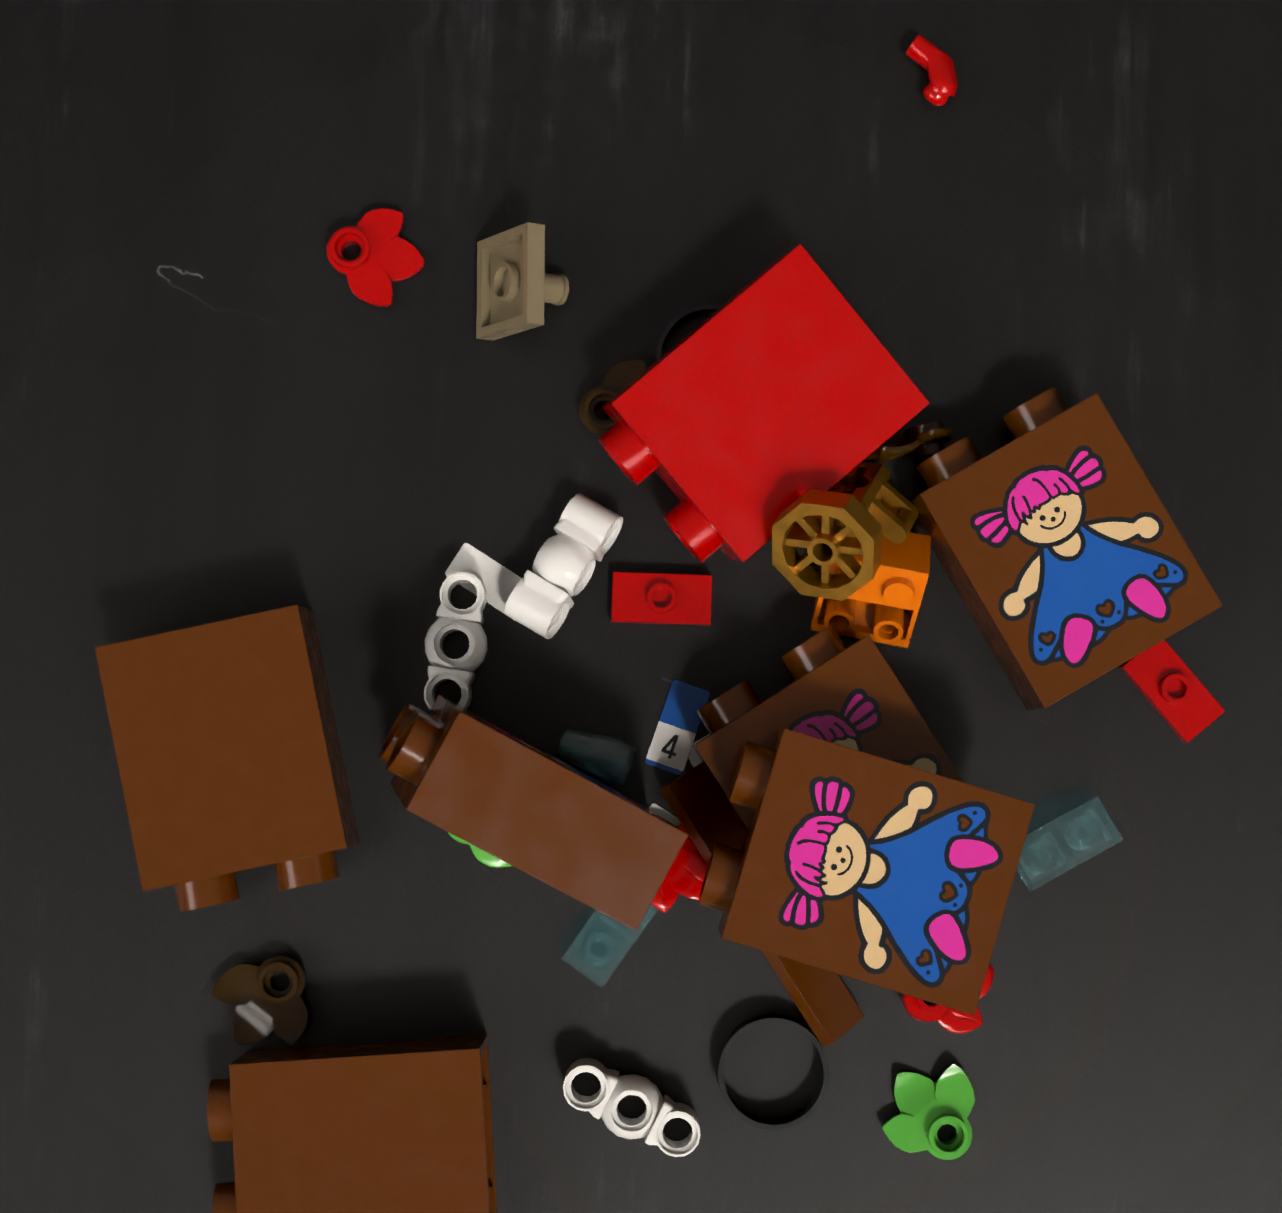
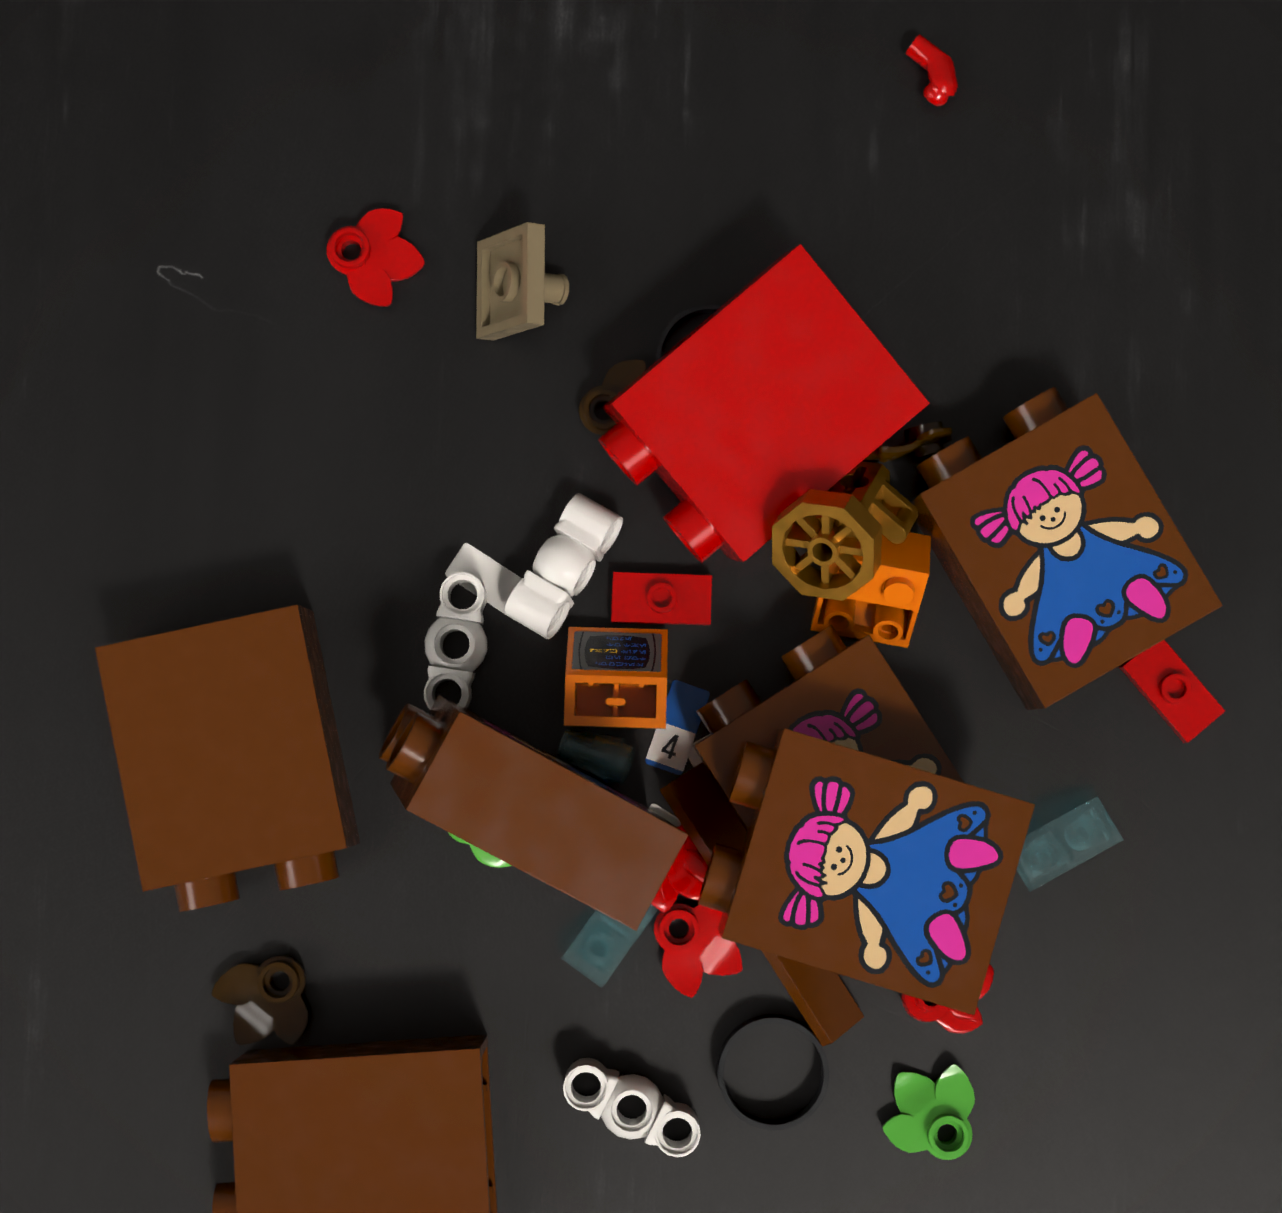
none -> orange slope [564,627,668,729]
none -> red plate [654,903,743,998]

